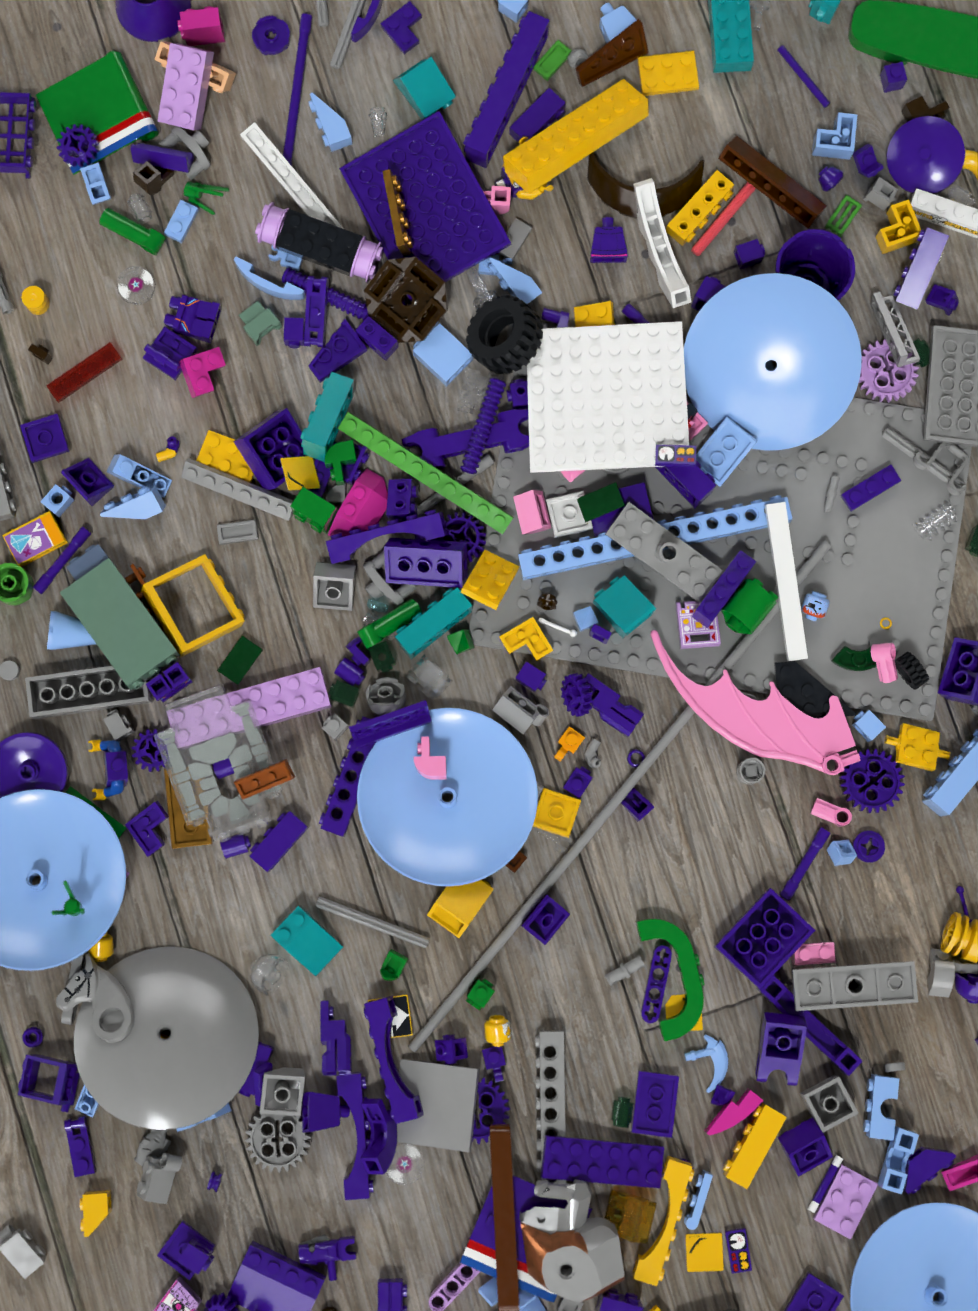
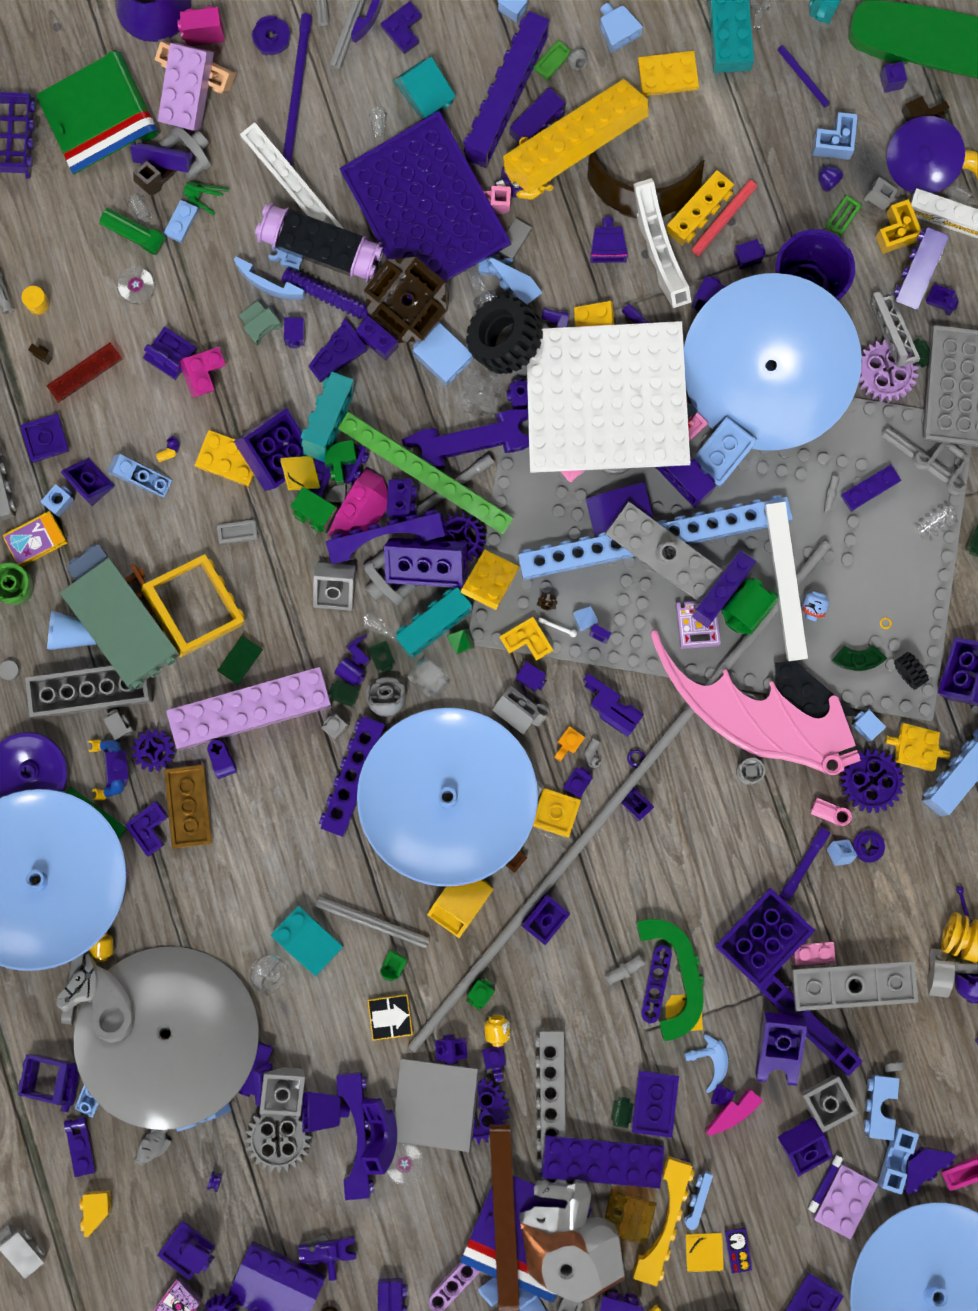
dark purple plate [22,1027,43,1048] -> none
dark purple piece [33,526,91,594] -> none
green plant [51,881,85,916] -> none
dark purple gear [57,124,99,167] -> none
light blue brick [80,163,111,205] -> none
light blue slope [100,486,166,519] -> none
light grey hinge [137,1153,182,1204] -> none
dark purple hips [146,662,193,703] -> none
clear panel [153,684,283,842] -> none
dark purple hips [164,294,222,344] -> none
light grey plate [181,458,293,521] -> none
dark purple brick [220,833,252,859] -> none
dark orange tile [234,759,295,800] -> none
dark purple brick [250,811,309,872] -> none
dark purple plate [304,276,329,348] -> none
light blue slope [308,93,352,152] -> none
dark purple plate [320,1001,352,1076] -> none
dark purple fence [349,700,432,749] -> none
green piece [357,599,422,649] -> none
dark purple arch [364,996,424,1124] -> none
clear light blue tile [367,599,388,613] -> none
pearl gold plate [382,169,413,256] -> none
bright pink brick [413,736,447,780] -> none
dark purple piece [460,378,506,474] -> none
bright pink brick [513,490,551,534] -> none
white tile [546,491,593,538] -> none
dark purple gear [561,673,593,717] -> none
reddish brown wing [575,19,649,87] -> none
dark green piece [577,482,625,522] -> none
teal slope [593,575,656,639] -> none
tile [655,445,696,467] -> none
reddish brown brick [718,136,827,229] -> none
yellow brick [723,1102,787,1189] -> none
dark purple bracket [852,144,884,178] -> none
bright pink piece [871,643,898,683] -> none

